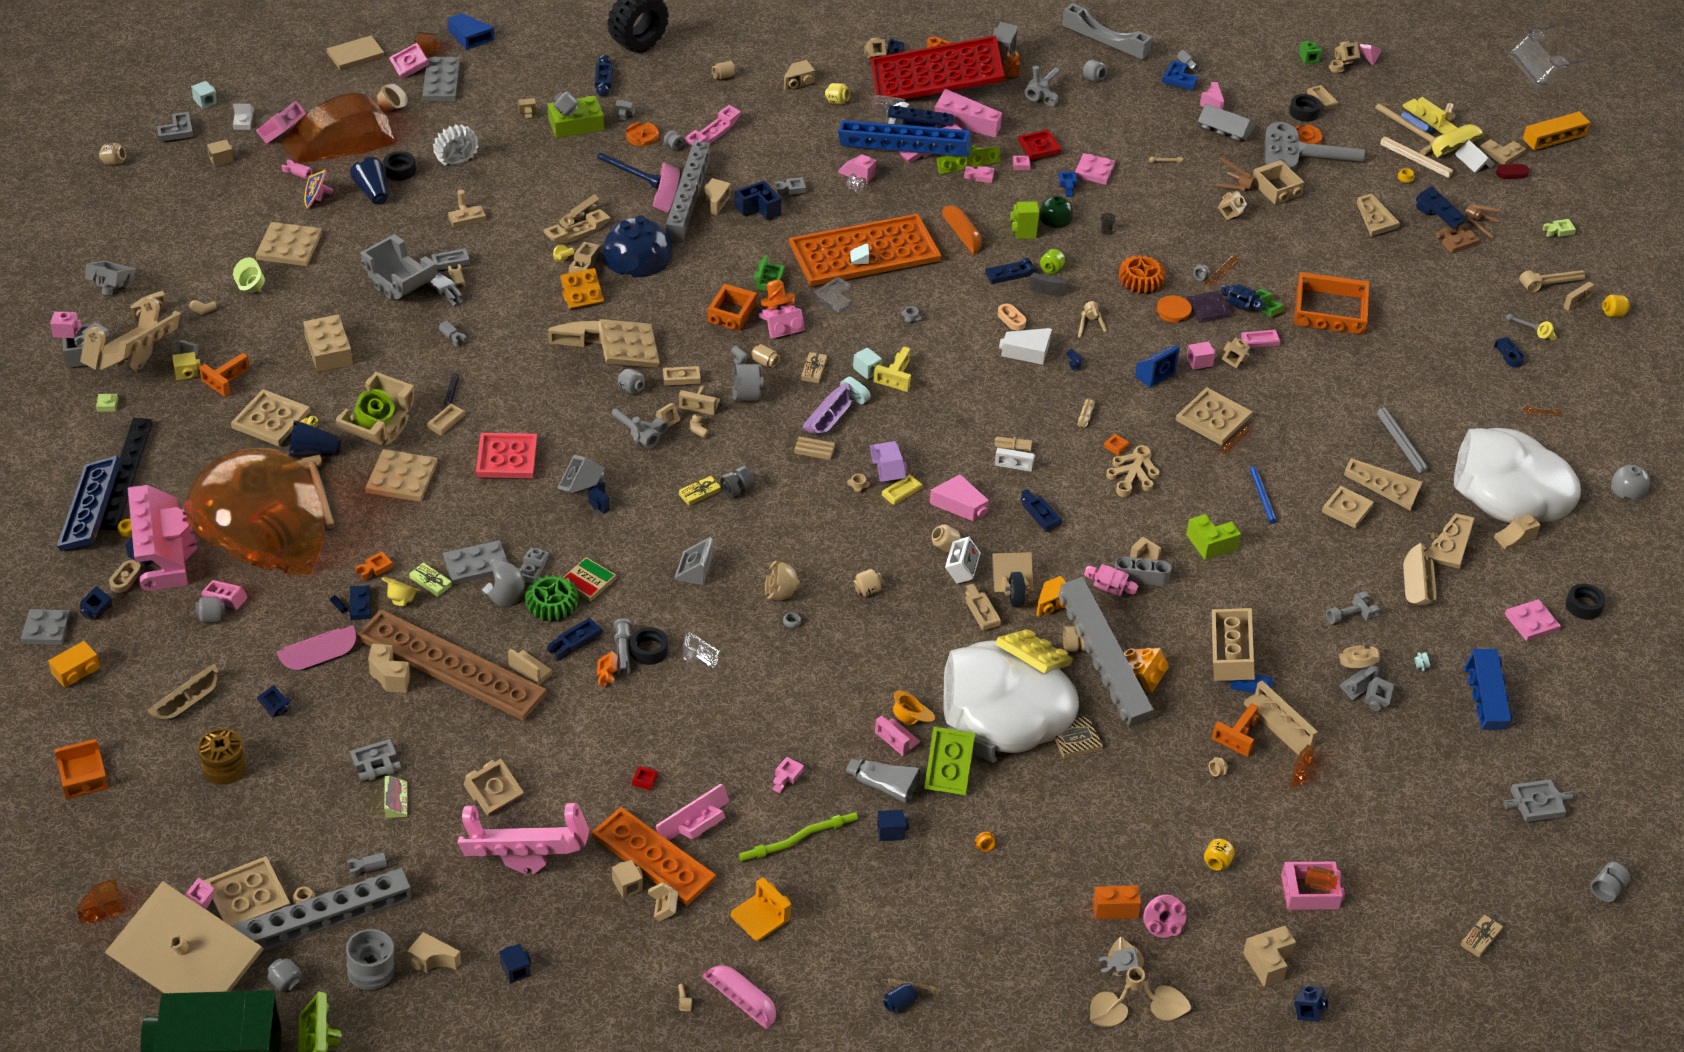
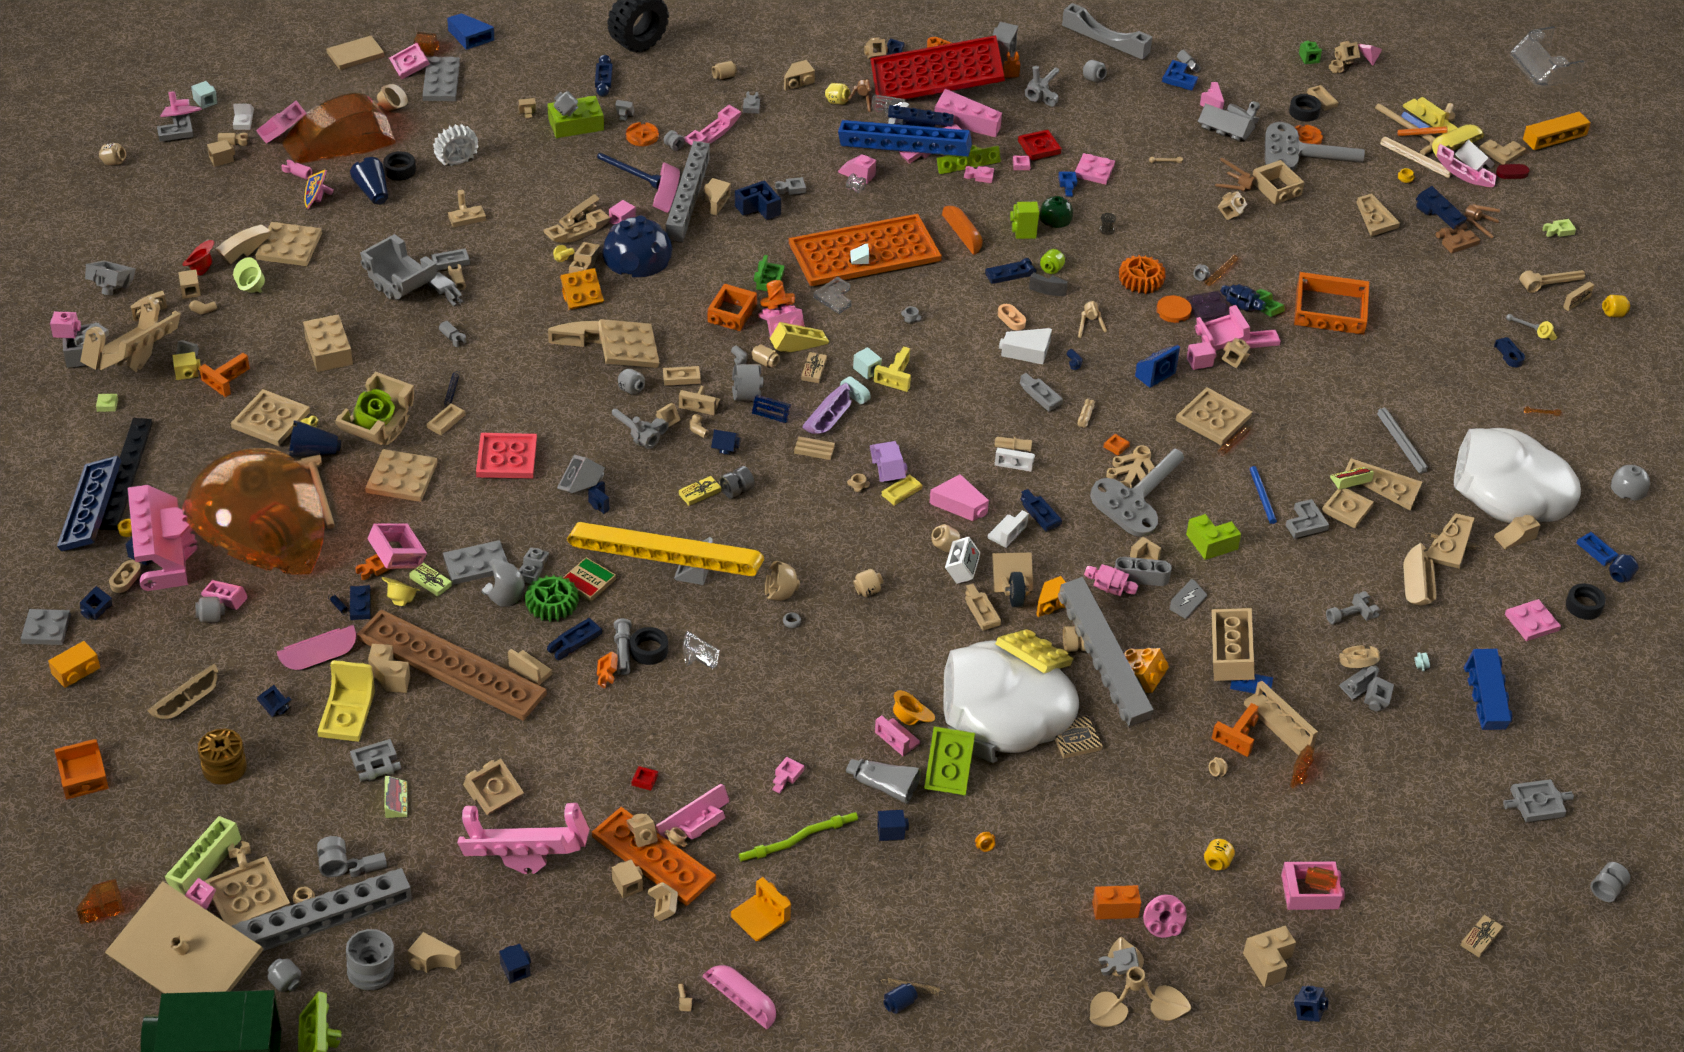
none -> bright pink shield [160,91,202,117]
none -> yellowish green brick [165,816,241,895]
none -> tan brick [178,270,201,299]
none -> red piece [182,240,214,276]
none -> tan slope [215,225,273,264]
none -> tan bar [218,133,248,146]
none -> tan bar [227,841,251,868]
none -> light yellow bracket [317,660,375,742]
none -> light grey wheel [317,836,348,877]
none -> bright pink window [367,524,427,569]
none -> yellow beam [567,522,764,576]
none -> bright pink brick [609,200,636,225]
none -> tan bracket [627,814,658,847]
none -> tan plate [664,827,687,847]
none -> dark blue brick [711,429,741,455]
none -> light grey plate [743,91,760,113]
none -> clear blue tile [752,395,791,423]
none -> light yellow slope [770,322,829,352]
none -> medium nougat plant [848,79,871,112]
none -> white panel [988,510,1029,548]
none -> light grey hinge [1020,373,1063,411]
none -> light grey piece [1090,449,1184,537]
none -> light grey slope [1170,579,1207,619]
none -> bright pink panel [1195,305,1250,351]
none -> light grey piece [1227,101,1260,124]
none -> light grey plate [1286,499,1329,538]
none -> yellowish green slope [1330,467,1374,489]
none -> orange bar [1397,126,1448,136]
none -> bright pink slope [1436,144,1497,187]
none -> blue tile [1577,532,1619,566]
none -> dark blue head [1609,554,1639,583]

